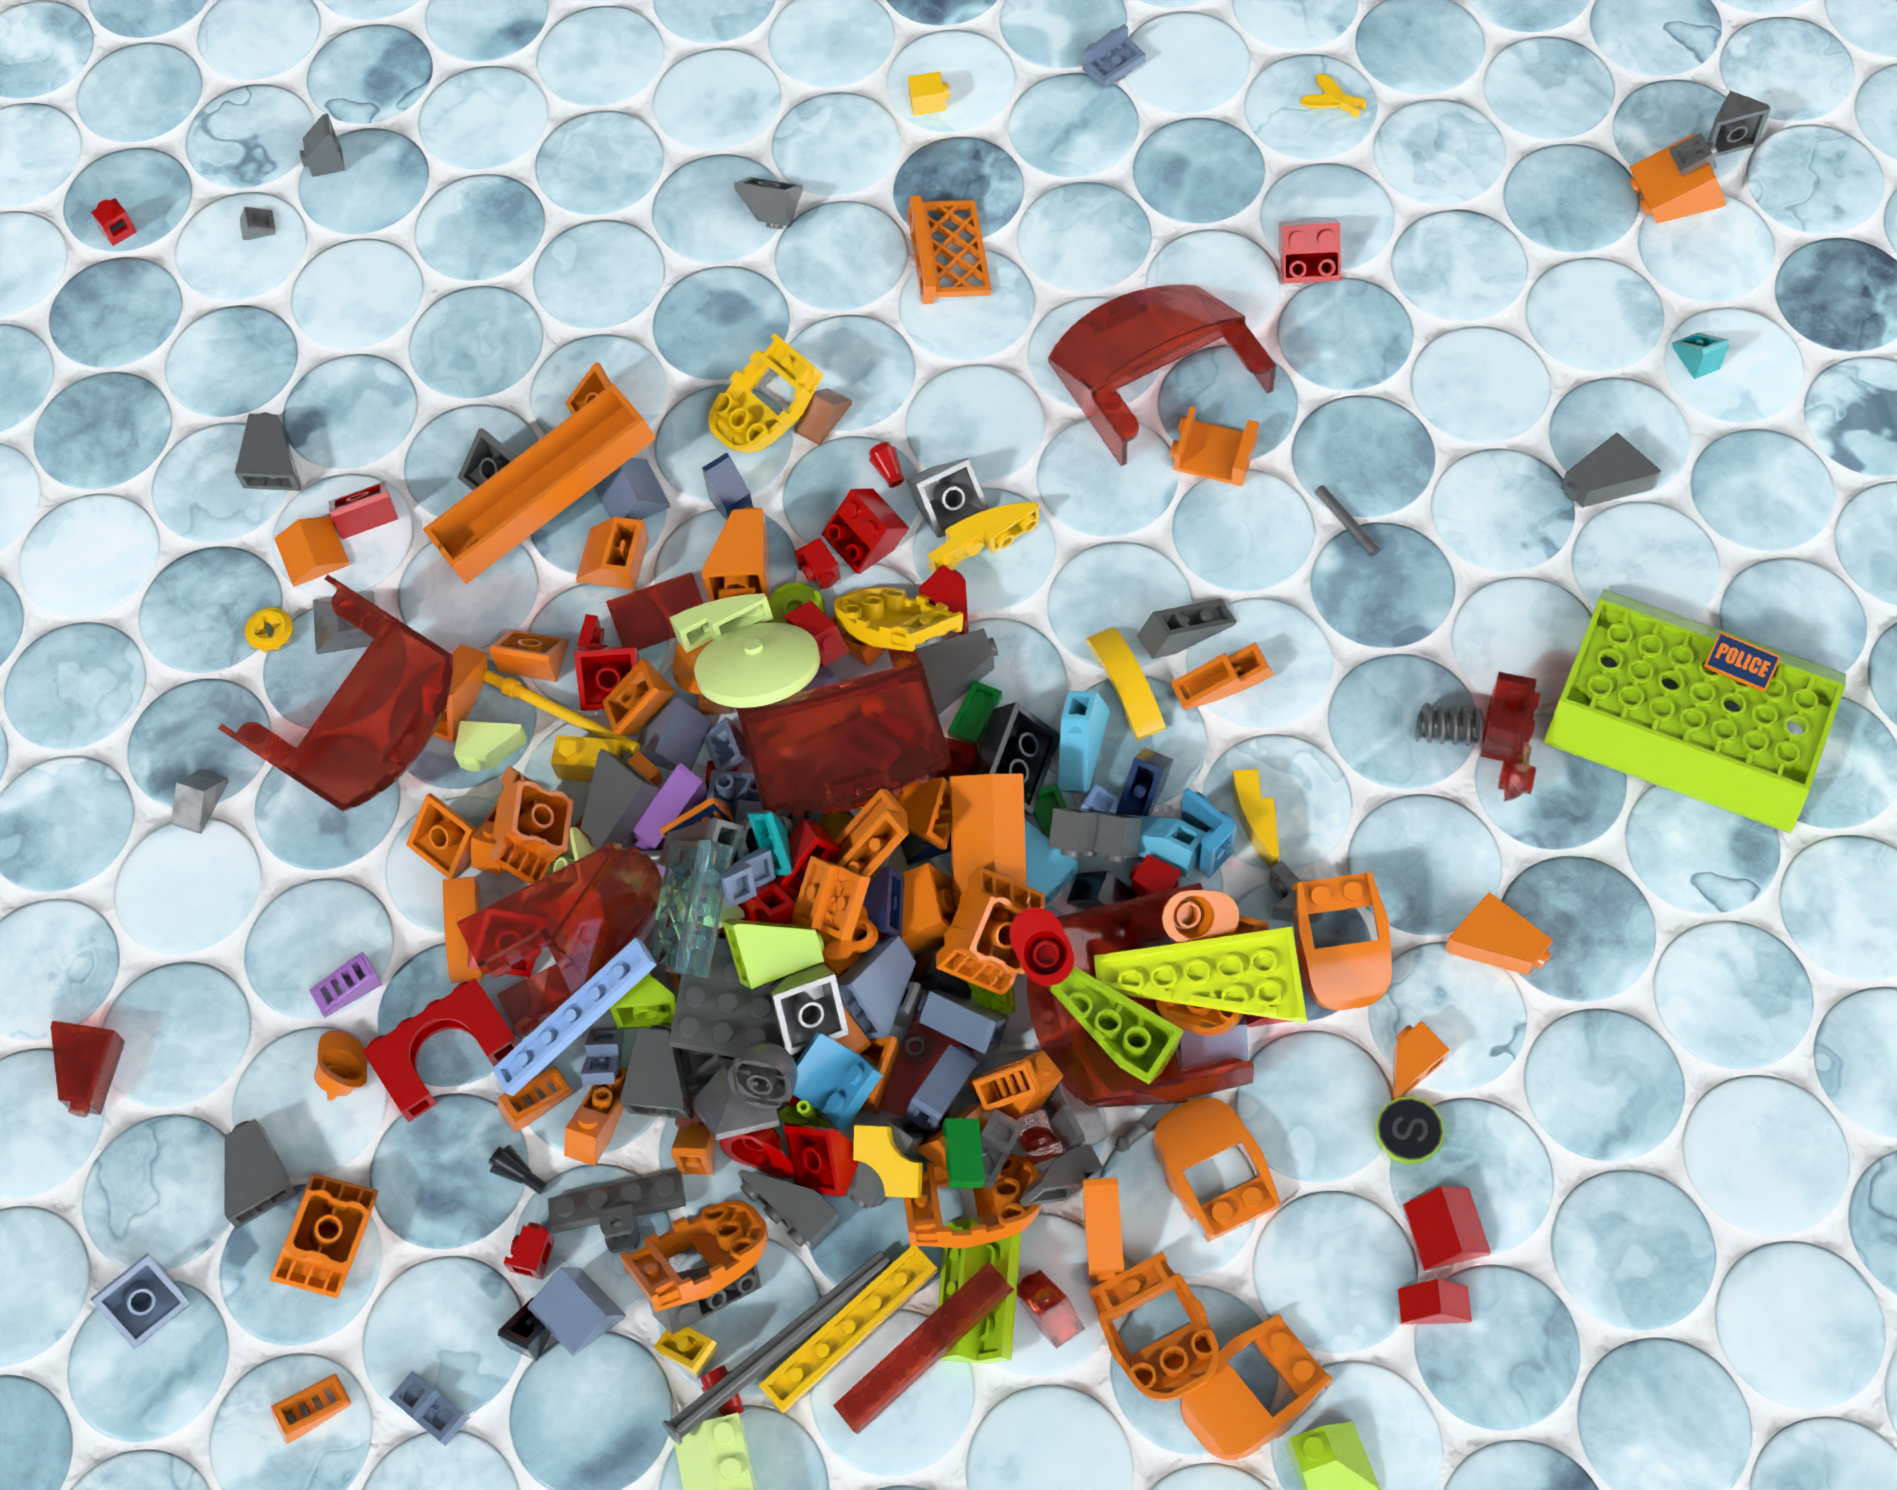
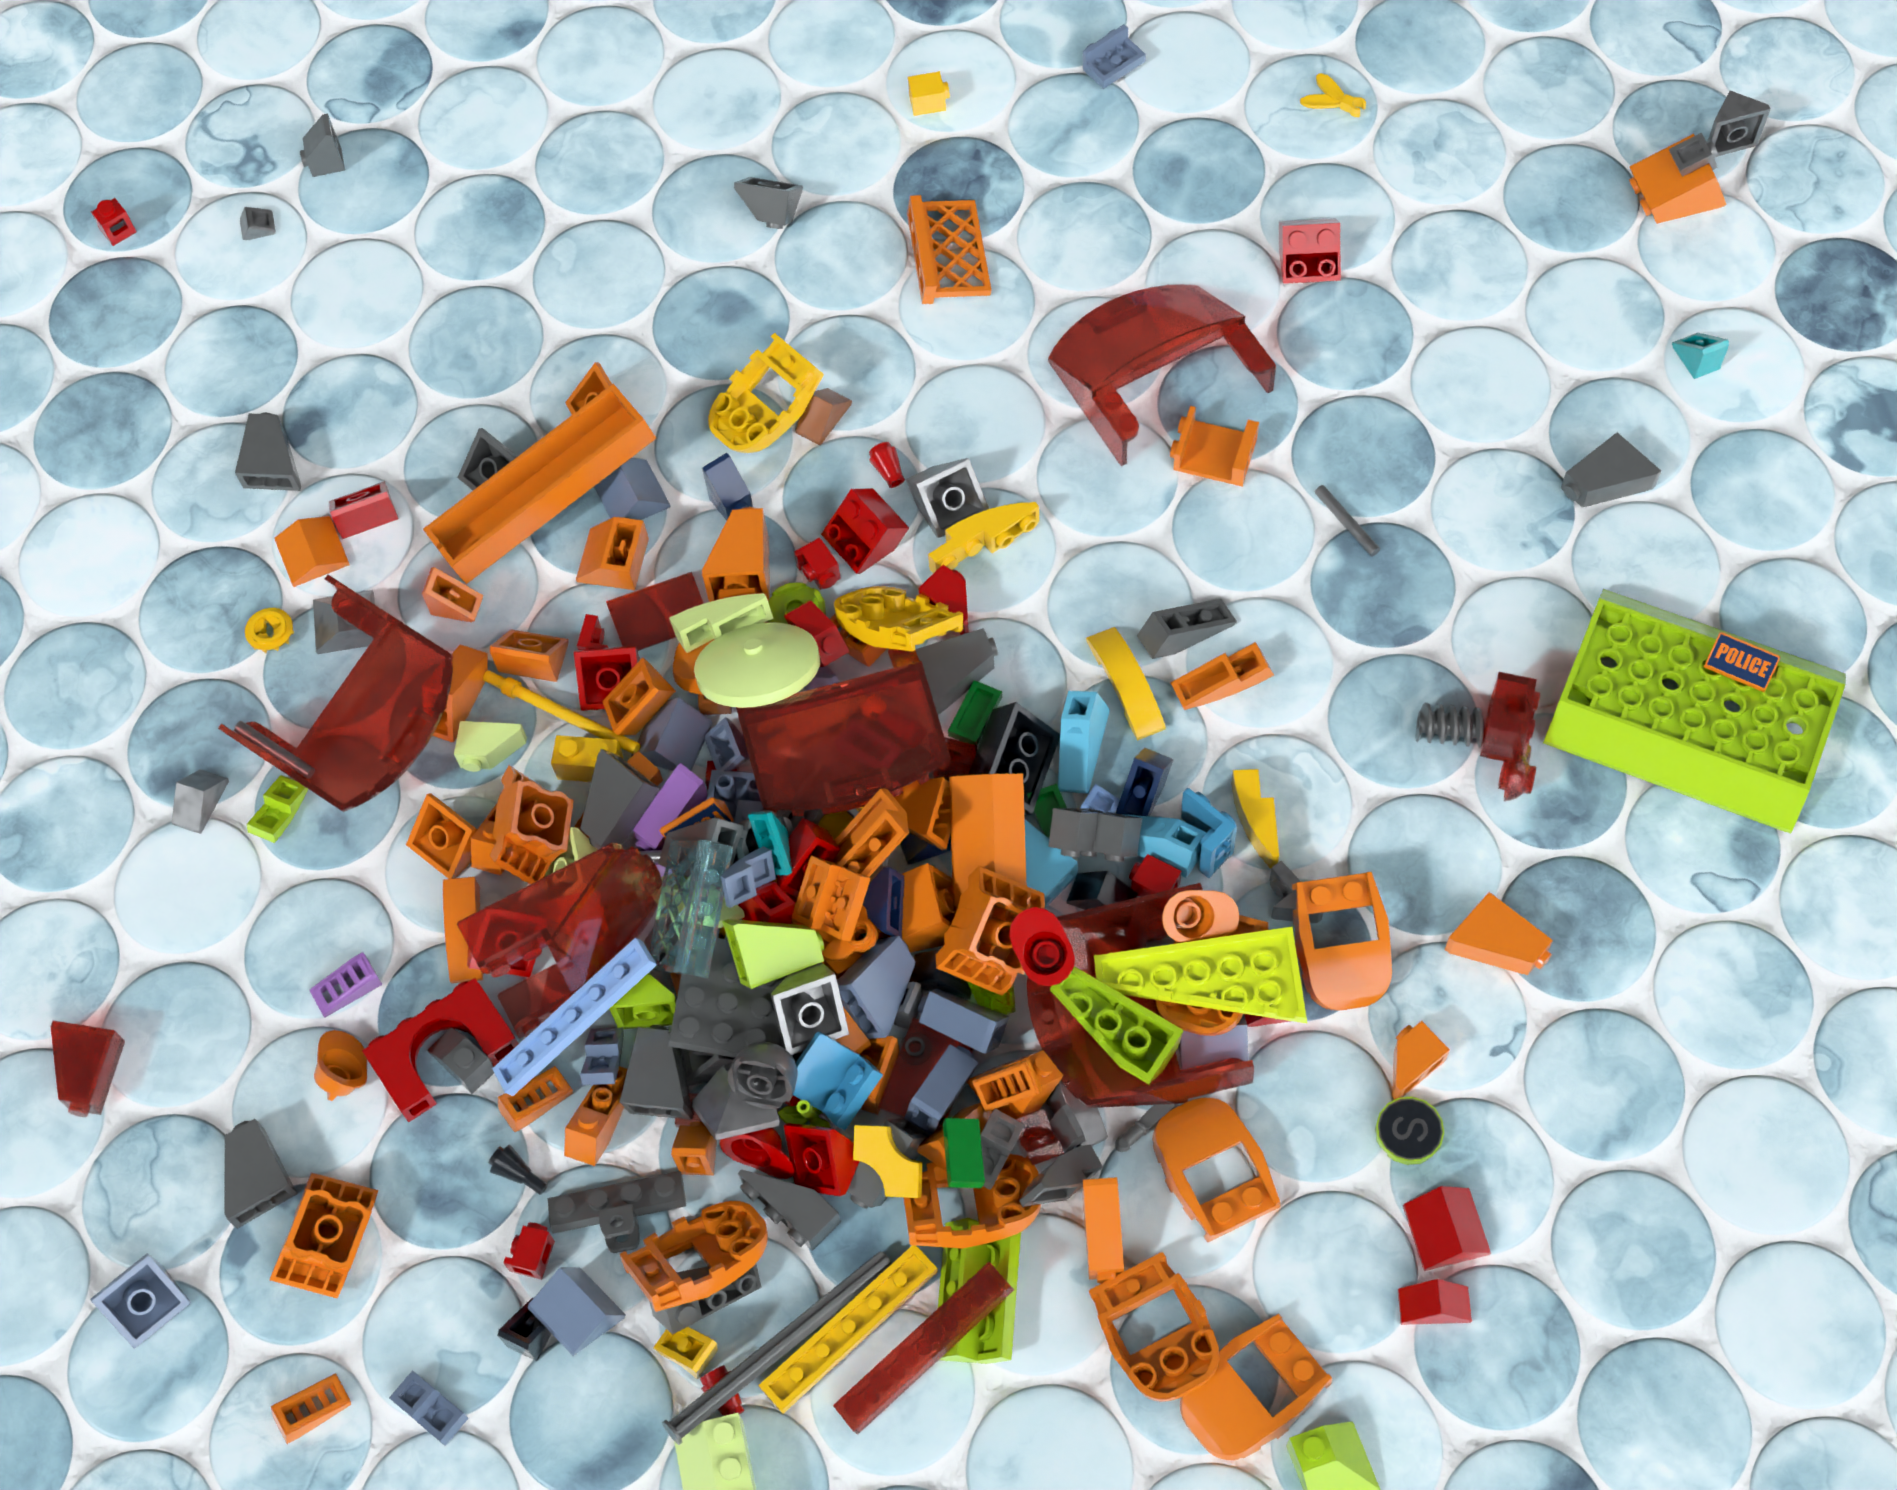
clear red slope [1016,1270,1085,1349] -> none
none -> flat silver bar [234,721,315,779]
none -> lime slope [247,775,308,843]
none -> orange slope [422,567,484,623]
none -> dark grey slope [427,1027,494,1094]

